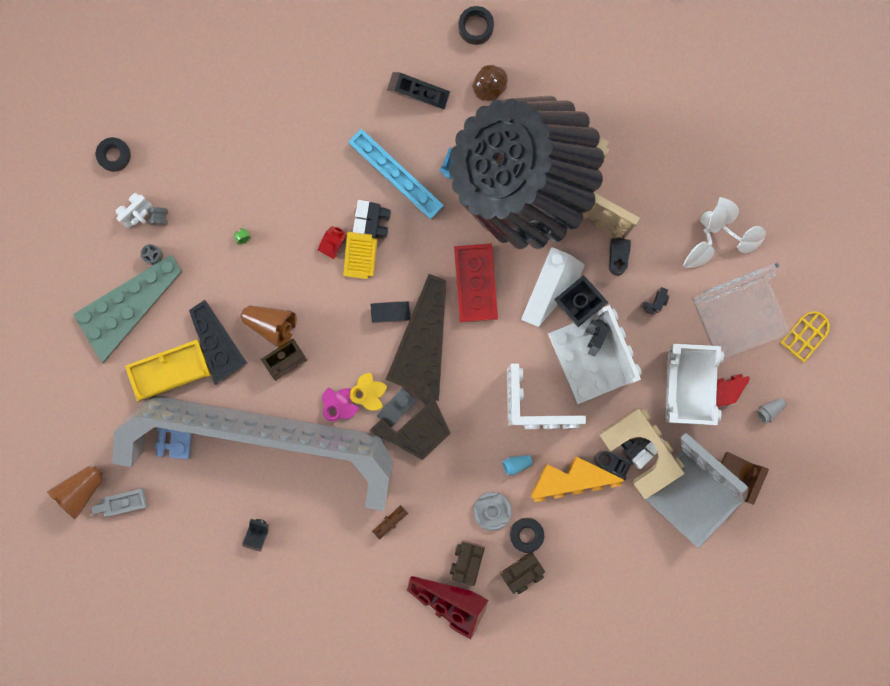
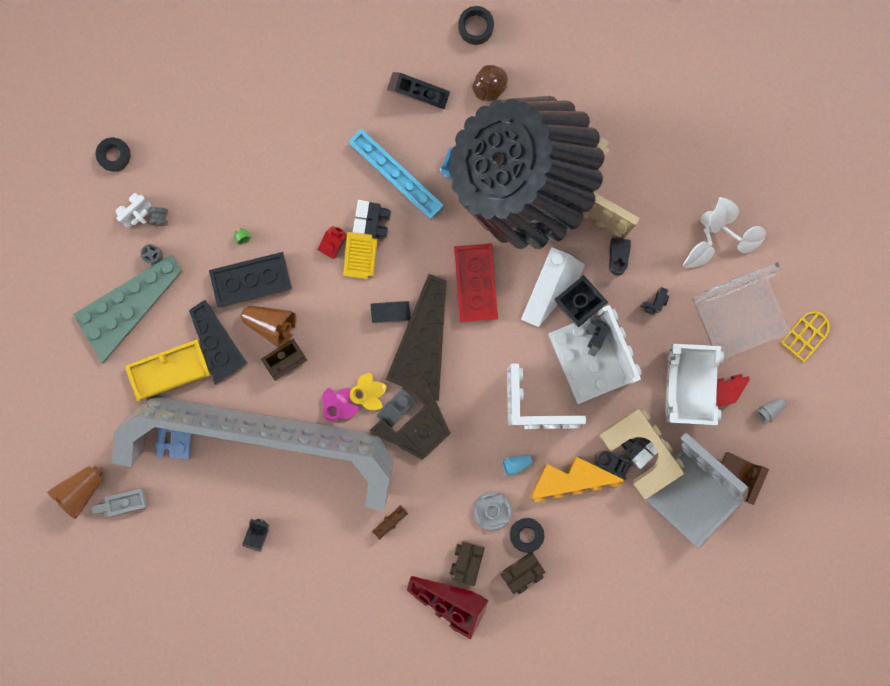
none -> black plate [209,252,293,308]

